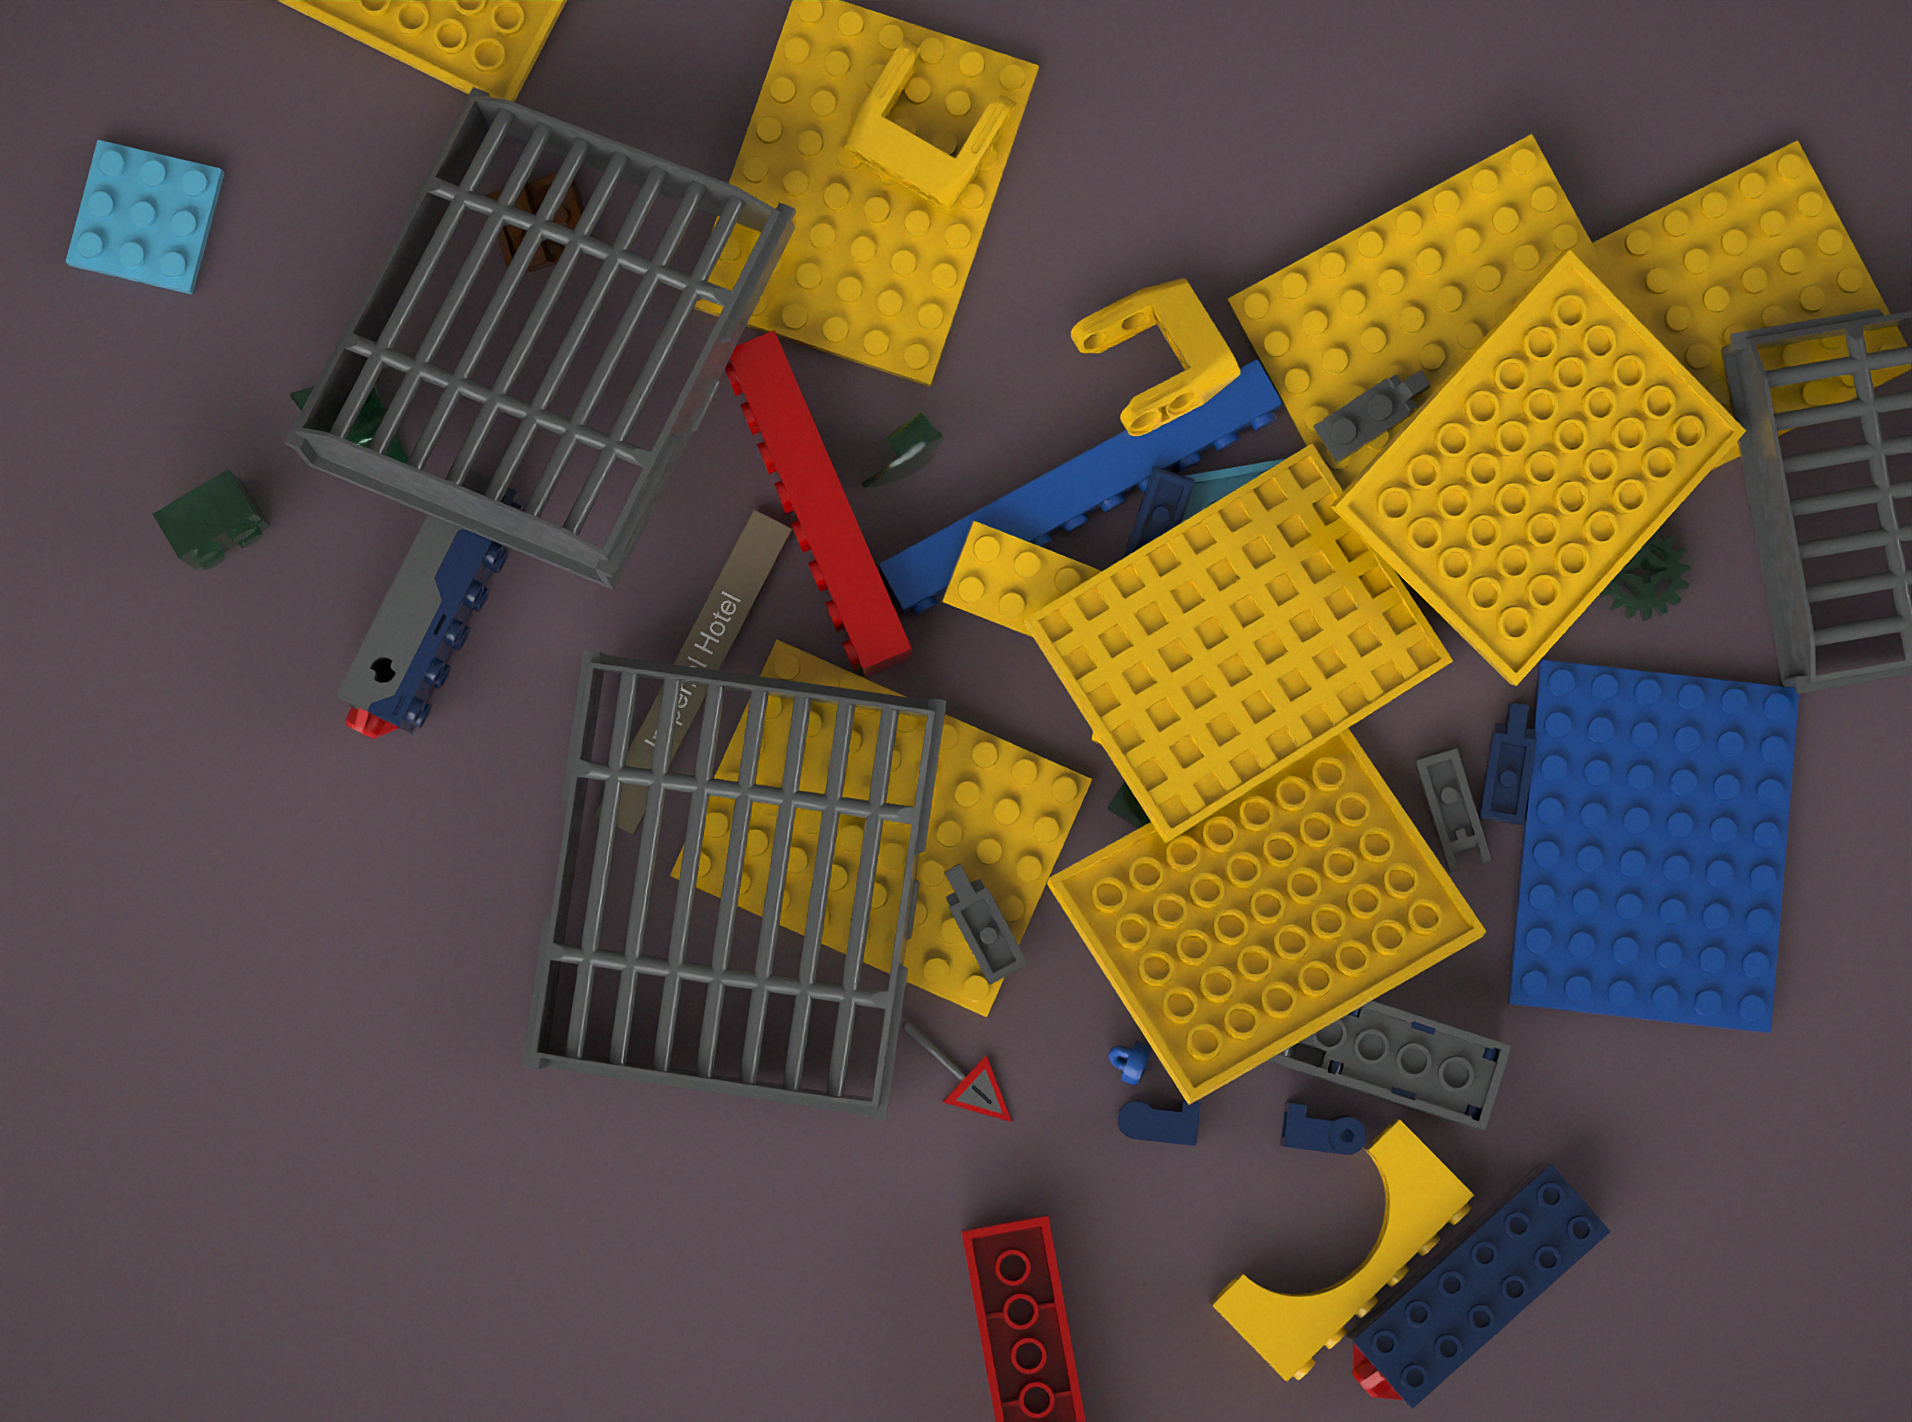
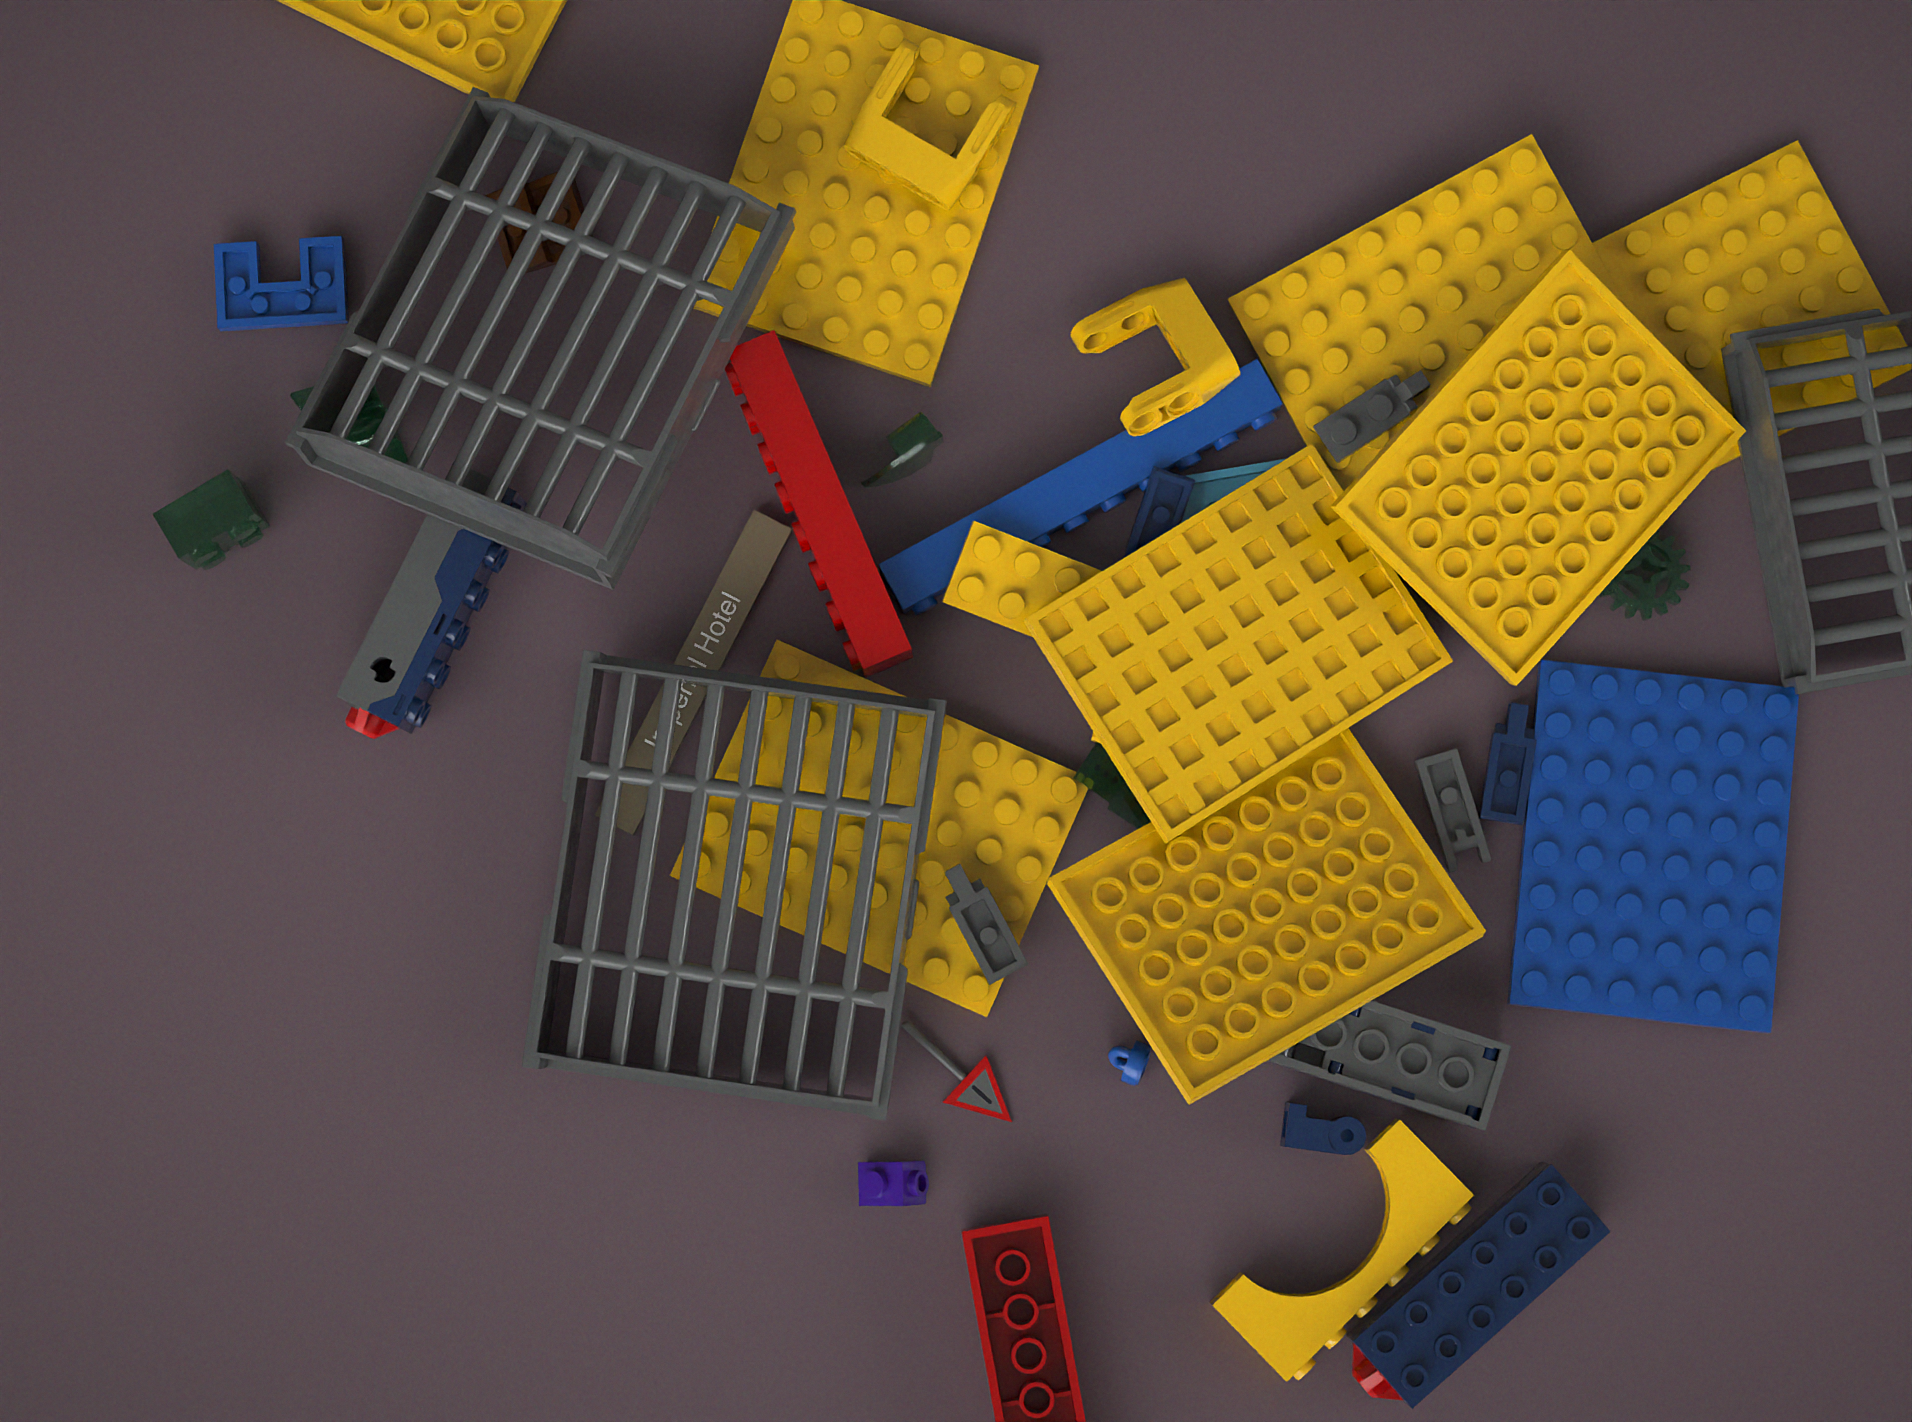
medium azure plate [66,140,225,295] -> none
dark blue leg [1117,1100,1201,1146] -> none
none -> blue plate [213,236,349,331]
none -> dark purple bracket [858,1160,929,1206]
none -> clear green tile [1074,742,1125,803]

